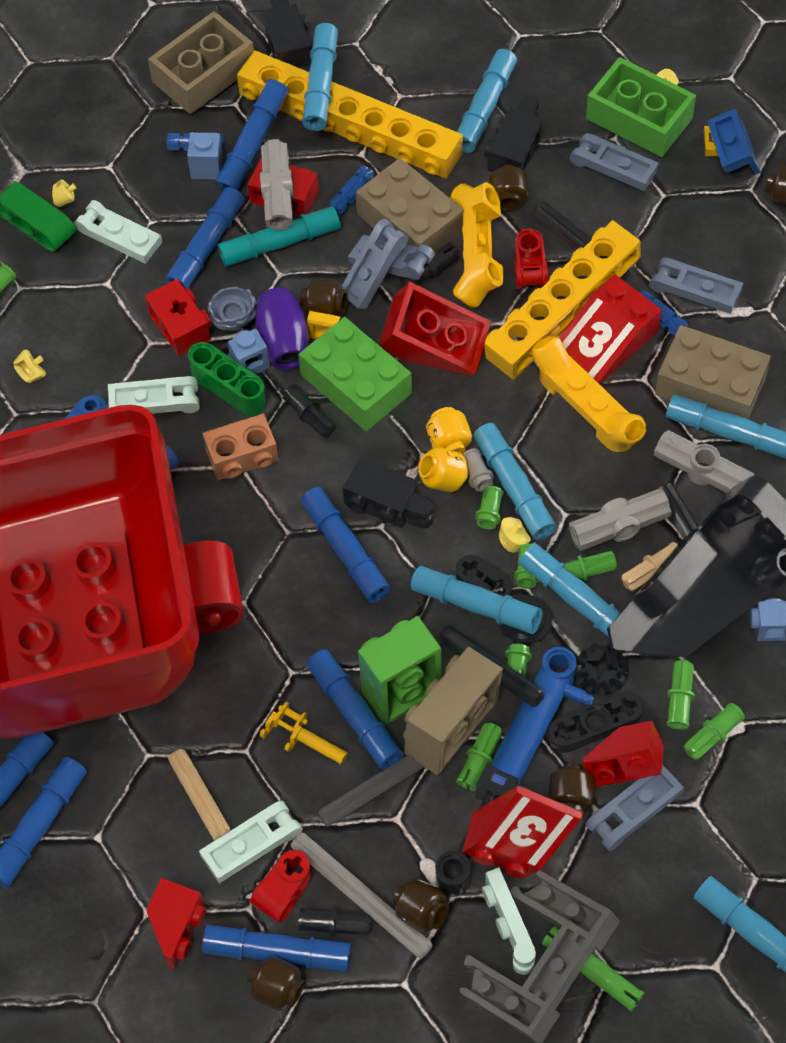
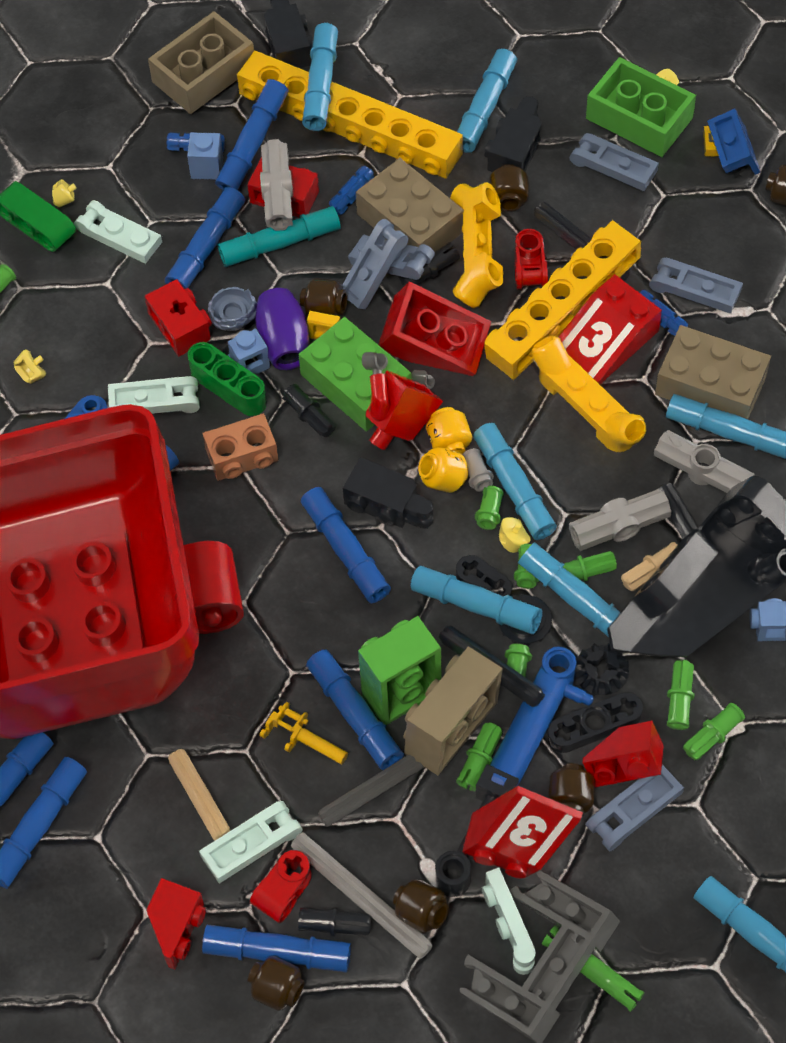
none -> red torso [362,352,443,450]

